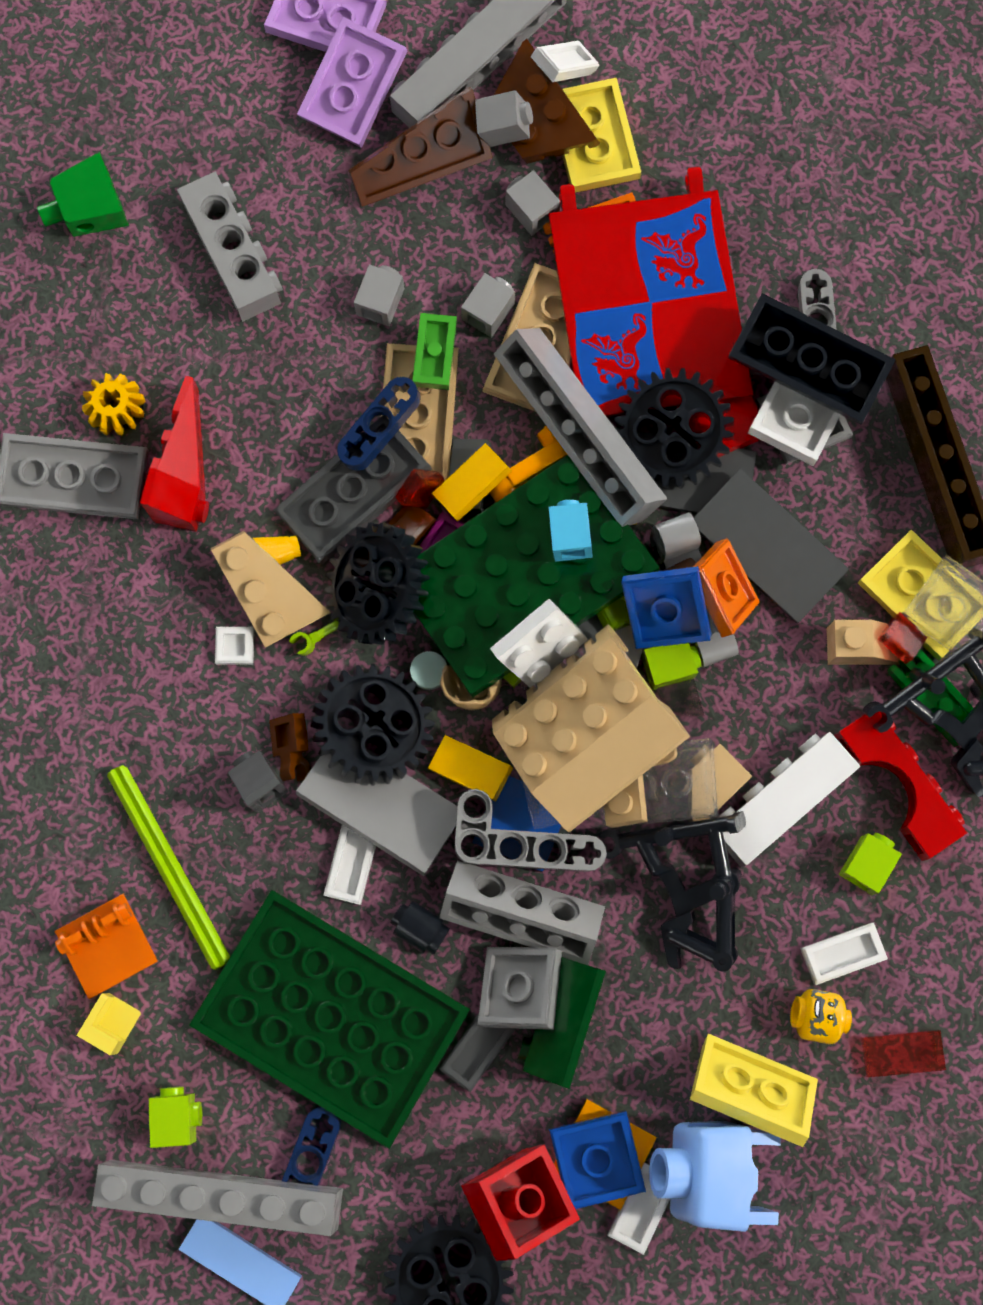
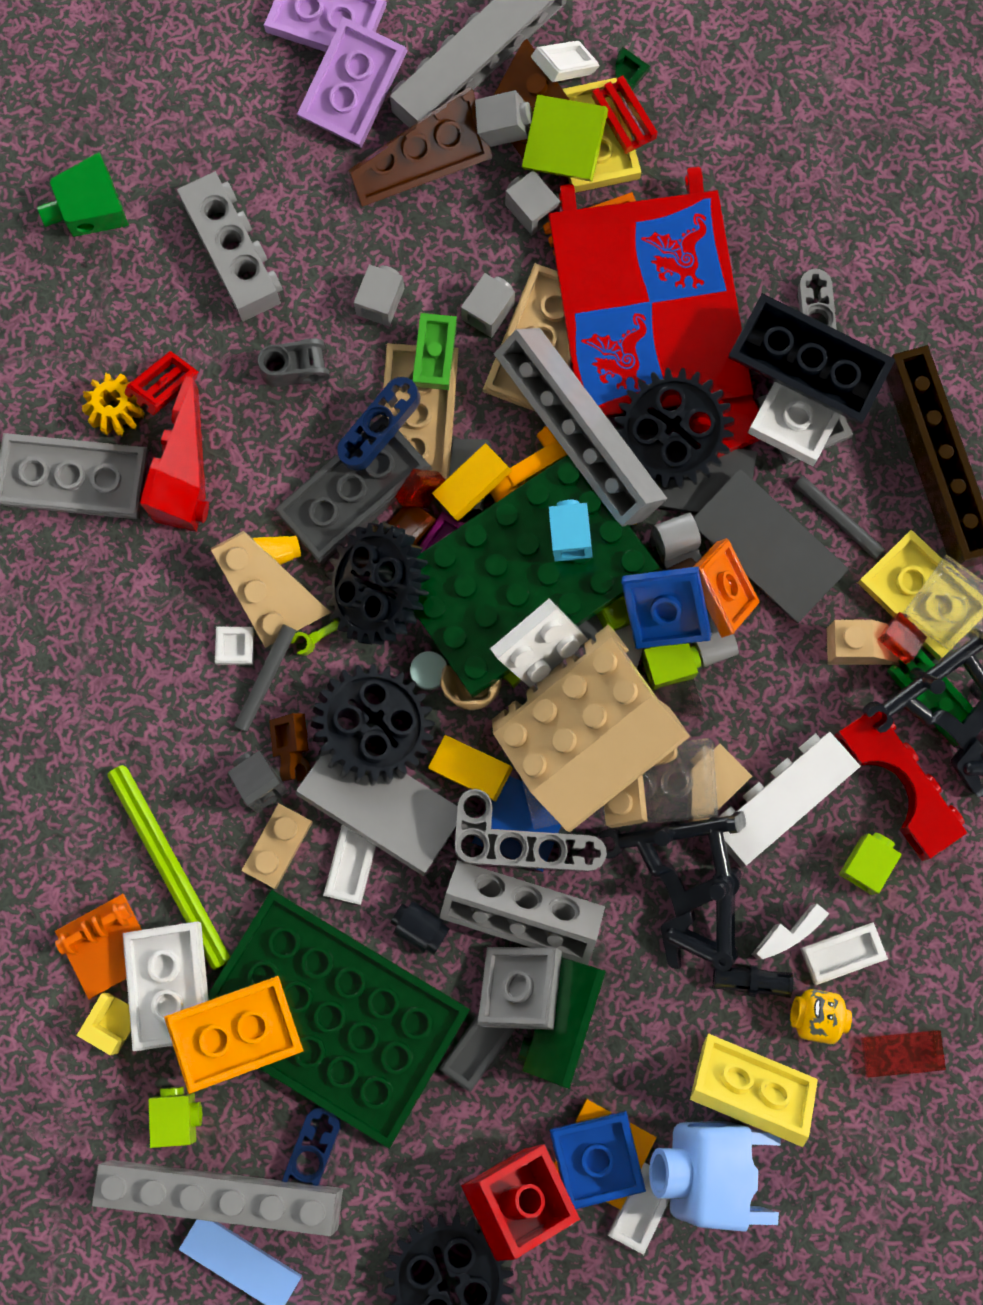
none -> white tile [123,922,209,1051]
none -> red tile [124,351,199,416]
none -> light orange tile [164,976,304,1094]
none -> dark grey bar [234,624,297,732]
none -> tan plate [241,803,313,889]
none -> dark grey piece [258,338,330,387]
none -> lime tile [522,95,608,182]
none -> red tile [592,75,658,154]
none -> dark green tile [615,47,650,91]
none -> black pin [712,965,794,998]
none -> white slope [751,904,829,959]
none -> dark grey bar [794,475,885,559]

